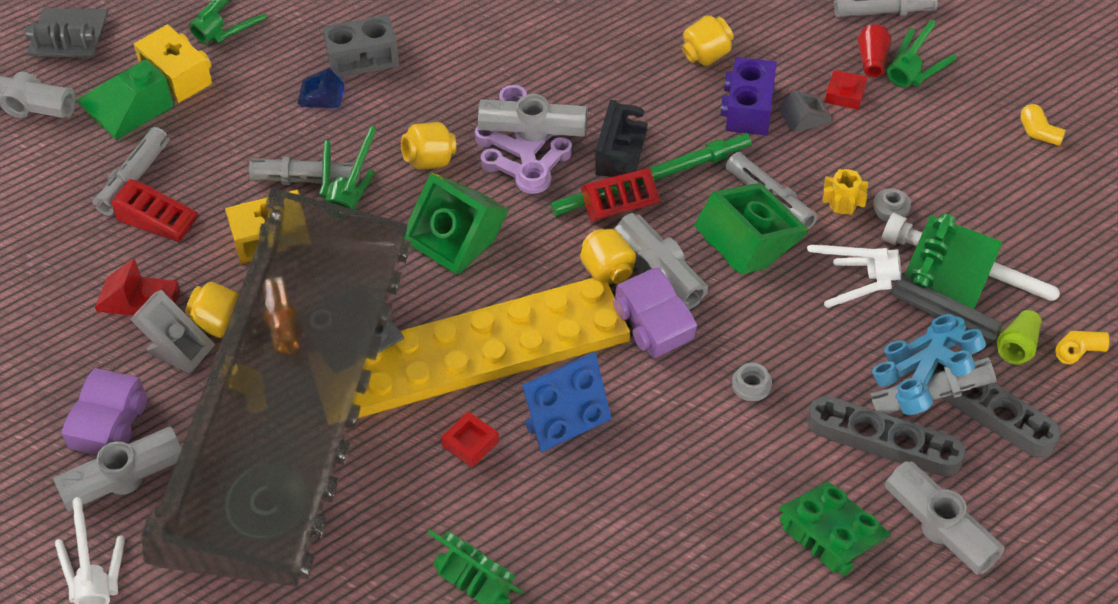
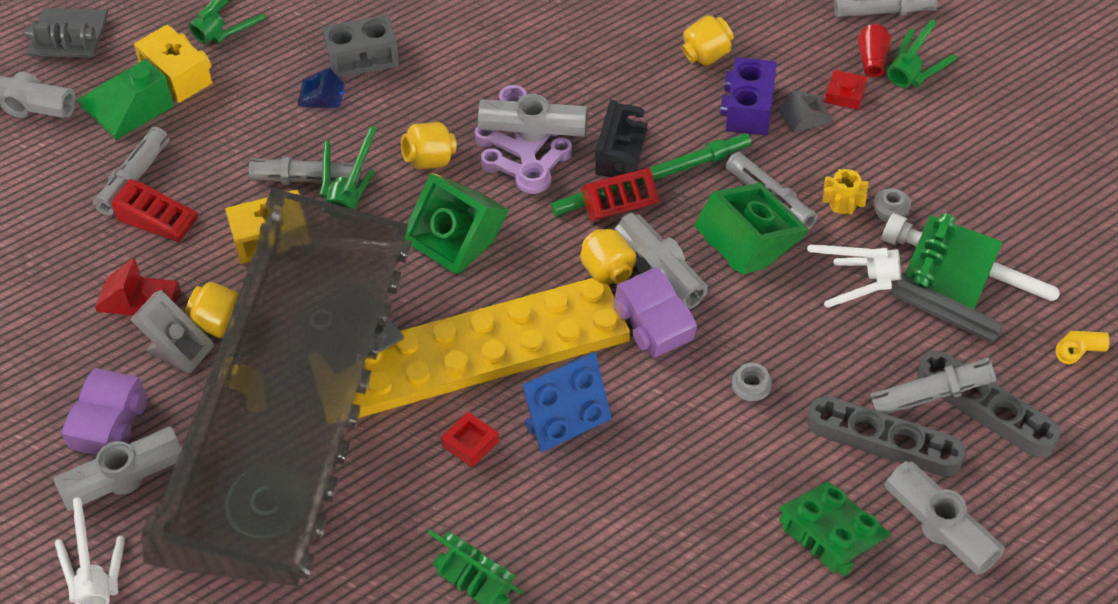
clear orange axle [262,277,299,354] -> none
dark azure plant [872,314,986,415] -> none
lime cone [997,310,1042,365] -> none
yellow arm [1020,104,1066,146] -> none

